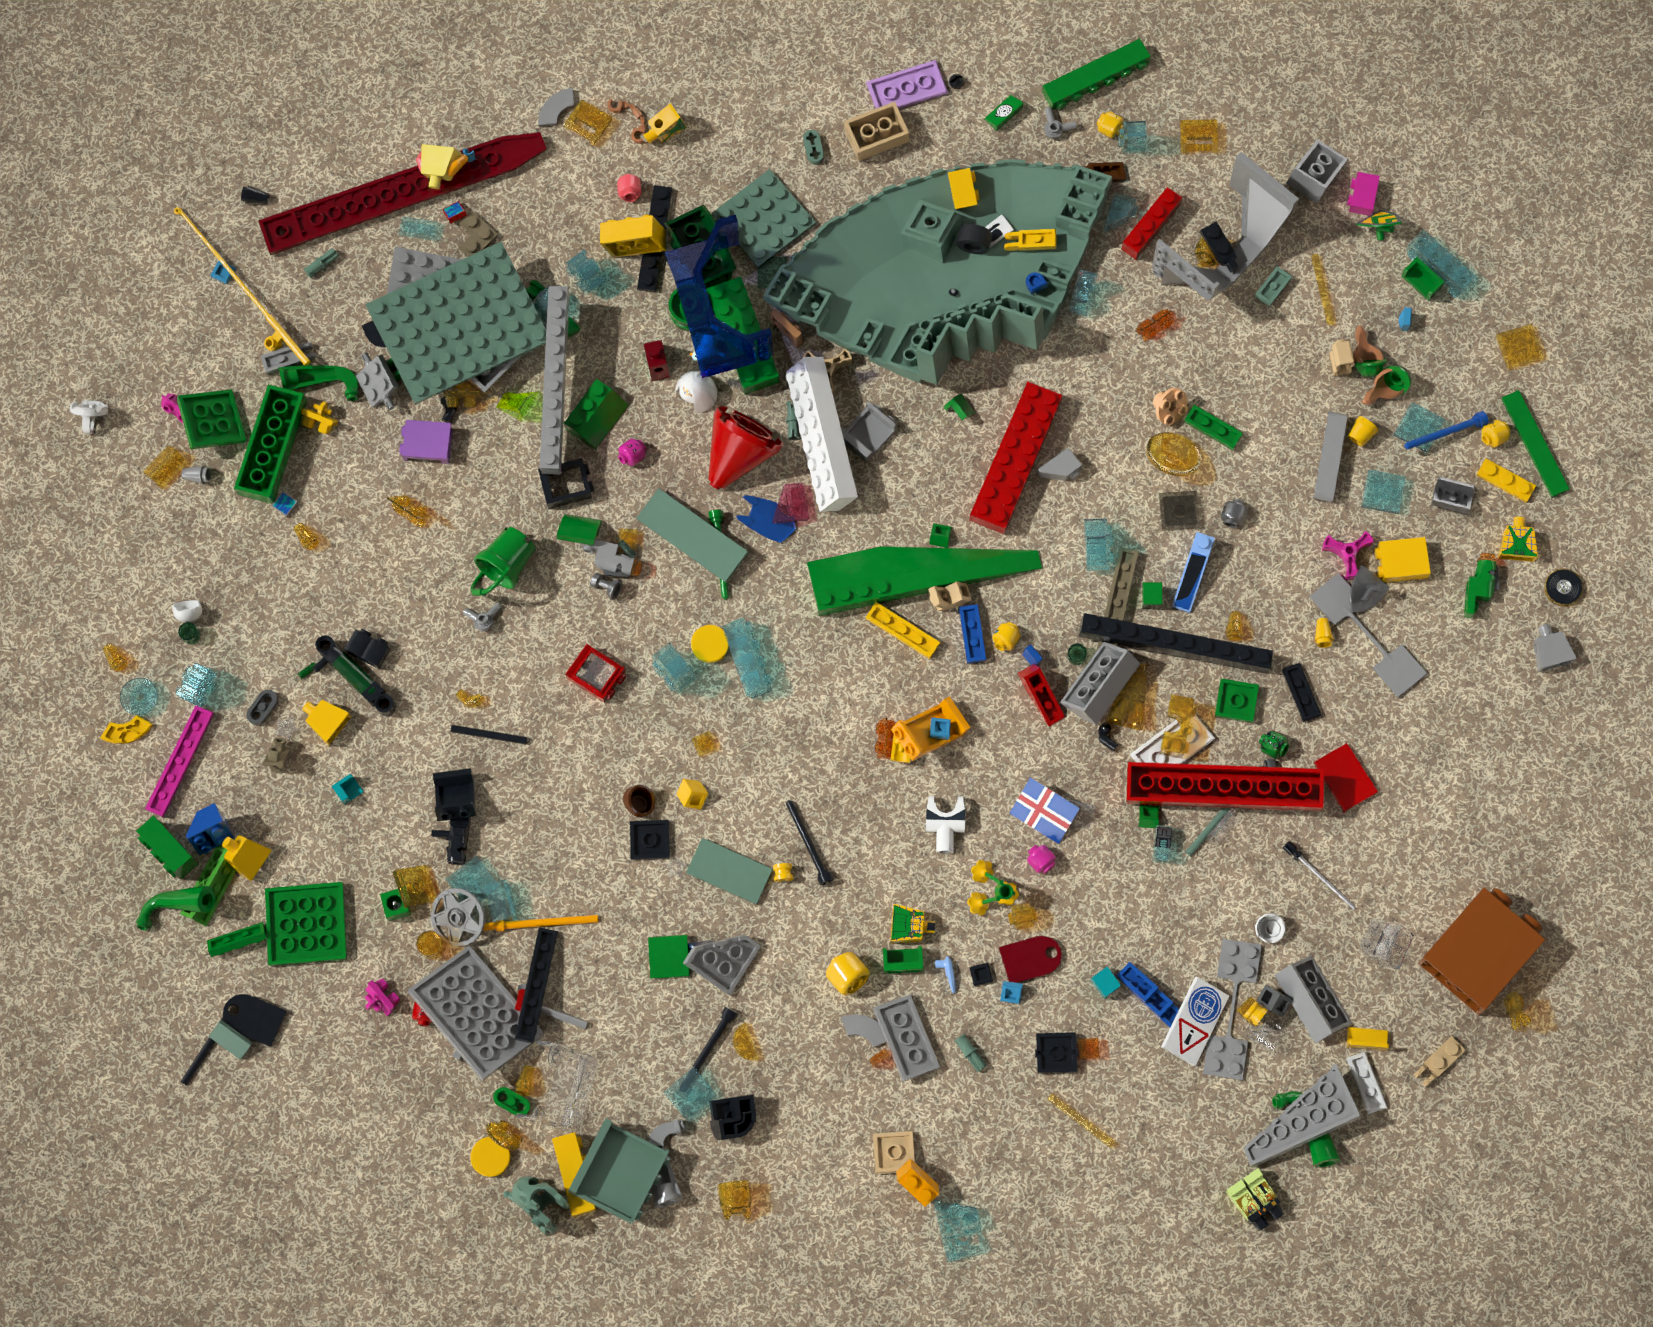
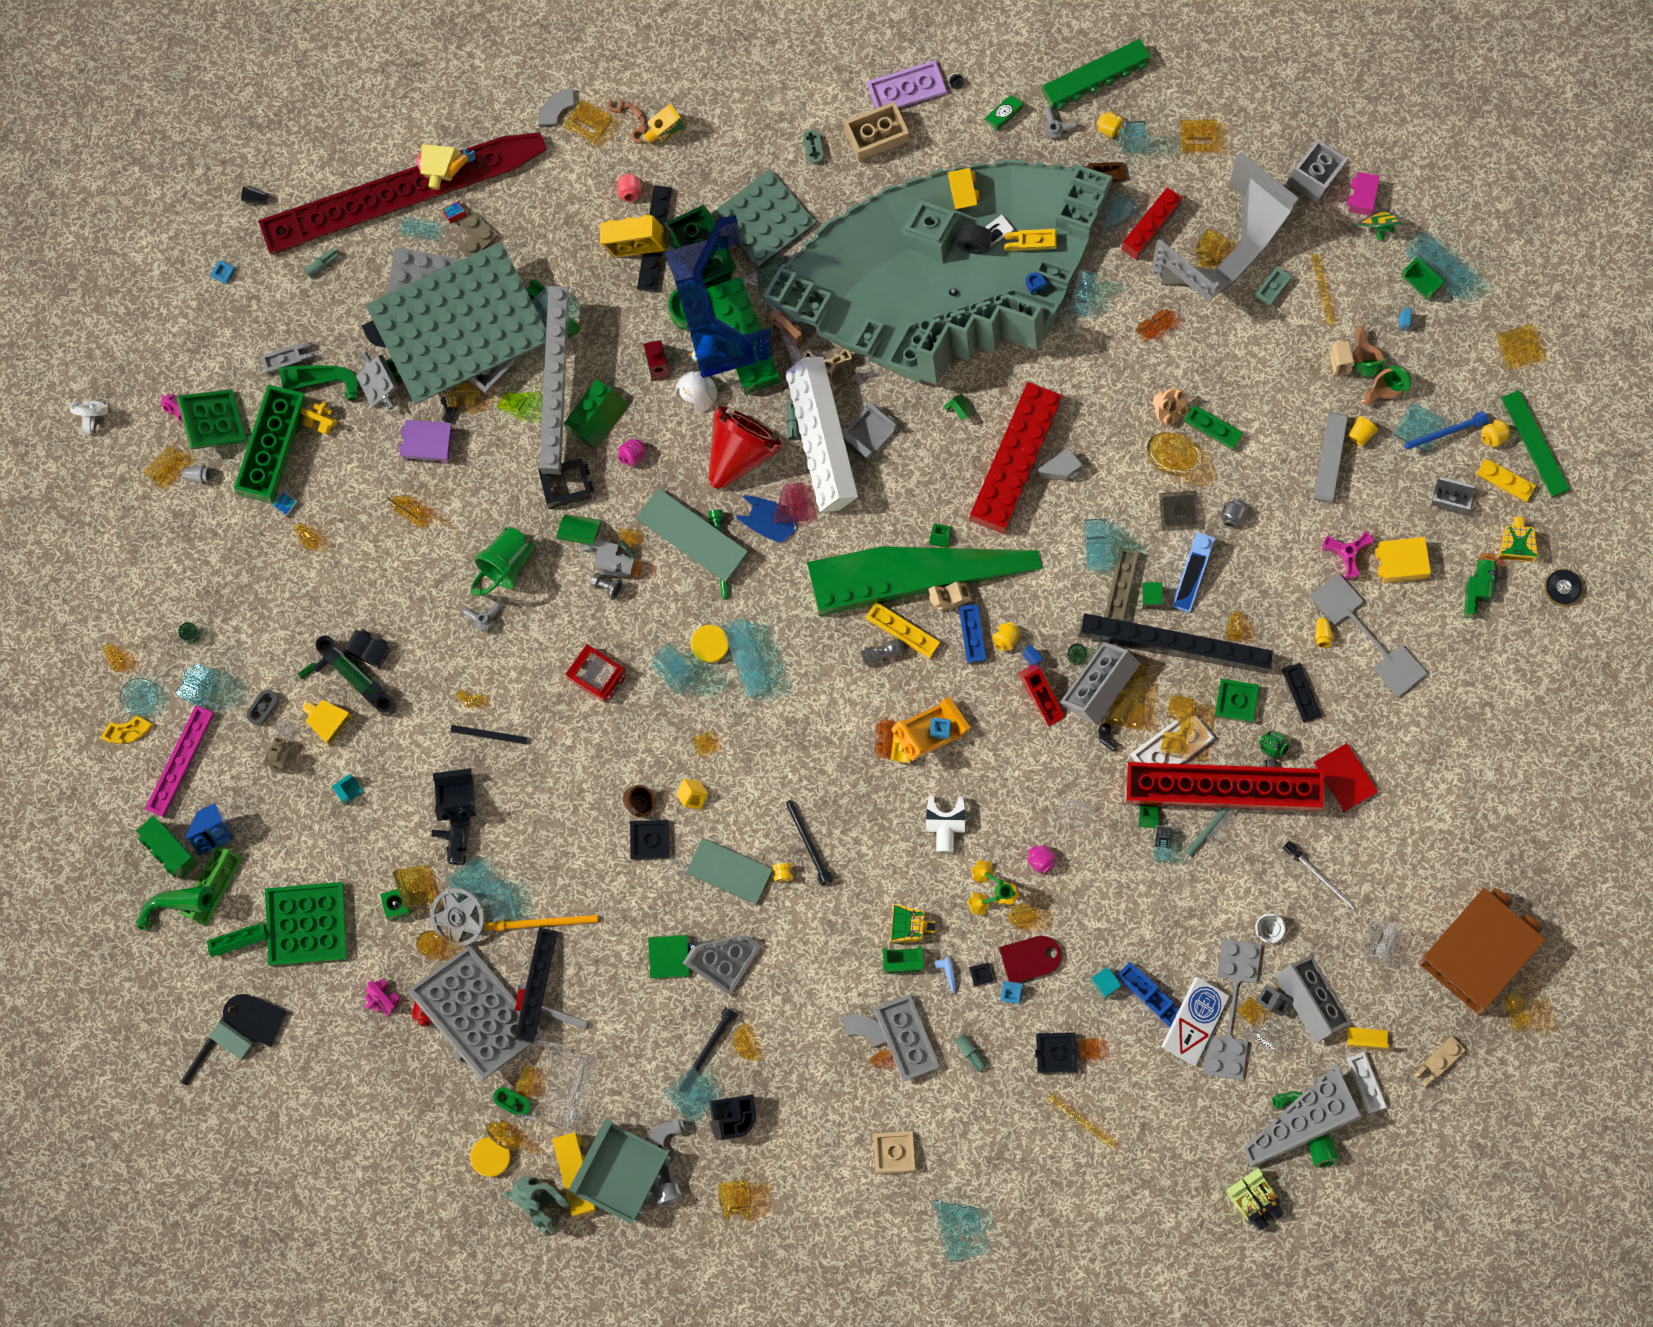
white hair [172,600,202,623] -> none
yellow piece [174,207,311,366] -> none
yellow torso [222,835,272,881] -> none
clear light blue brick [565,249,606,293] -> none
yellow head [826,952,870,996] -> none
light orange brick [896,1158,939,1207] -> none
sticker [1010,777,1080,844] -> none
black hinge [1200,221,1238,273] -> none
yellow wheel [1243,1001,1268,1026] -> none
flat silver shield [1350,565,1390,612] -> none
clear light blue plate [1361,469,1406,514] -> none
light grey torso [1533,624,1577,672] -> none
none -> flat silver piece [861,638,905,666]

